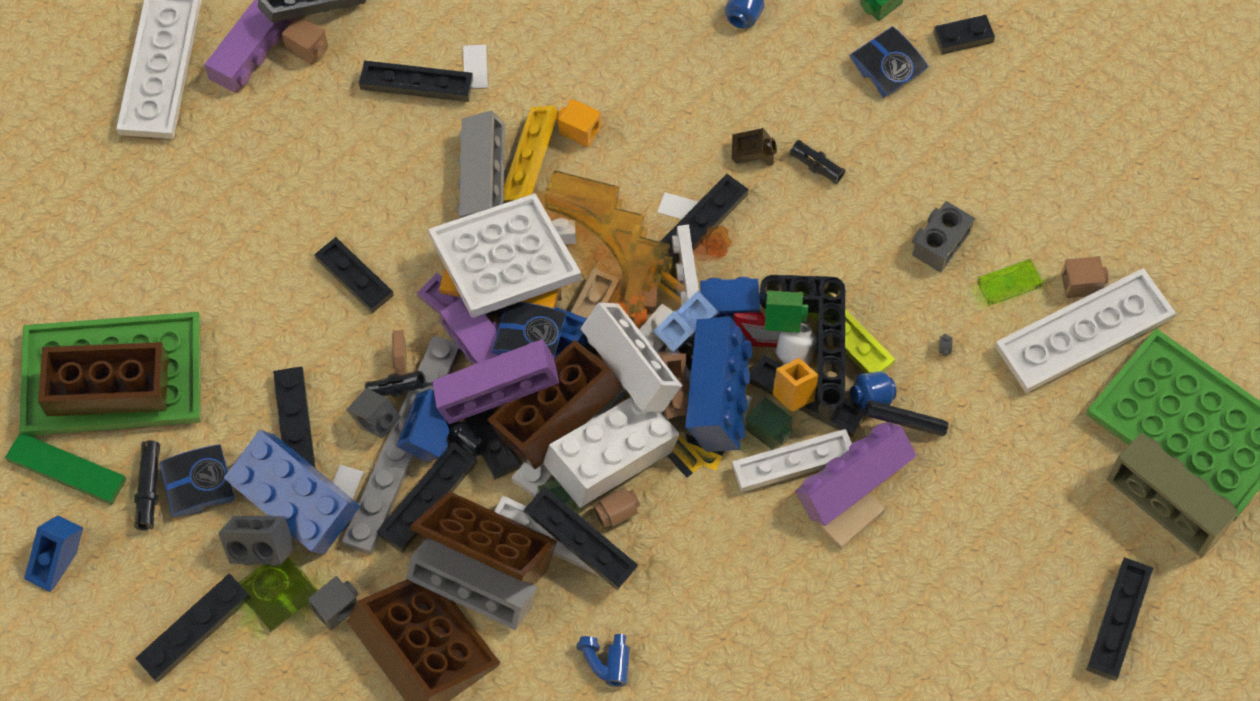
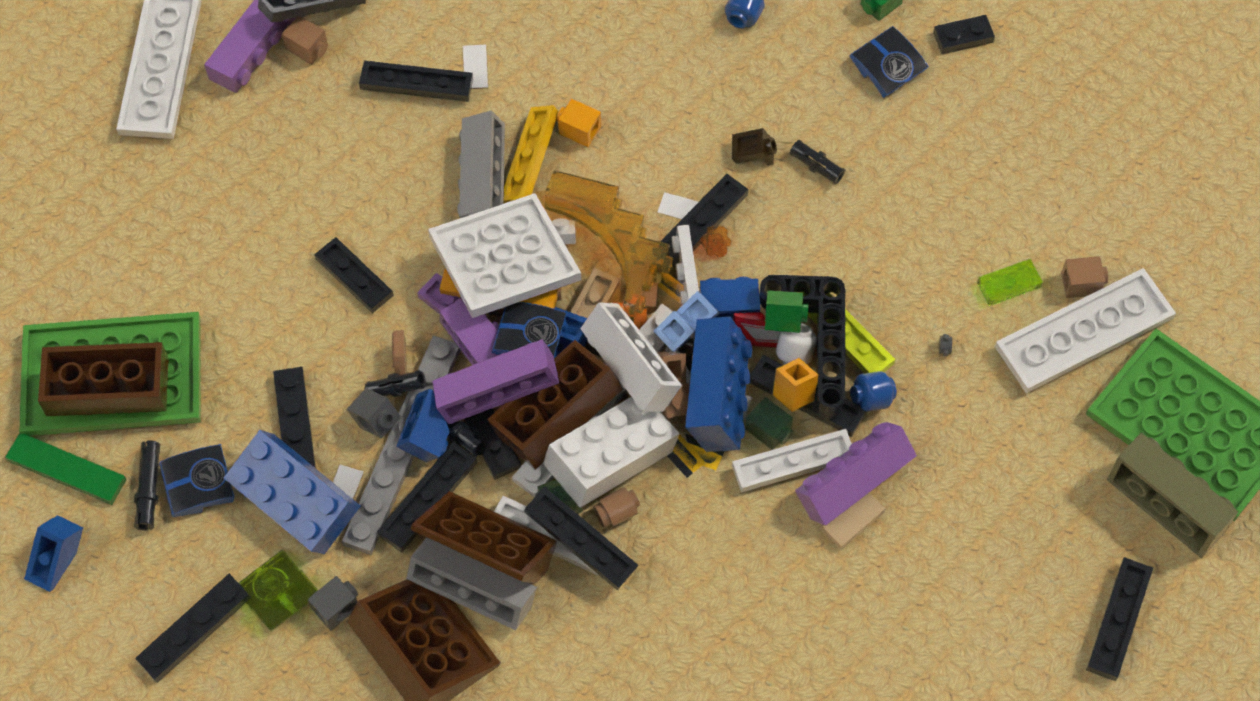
dark grey brick [218,516,295,566] -> none
blue plant [576,634,630,687] -> none
black axle [864,400,949,437] -> none
dark grey brick [912,201,975,273] -> none

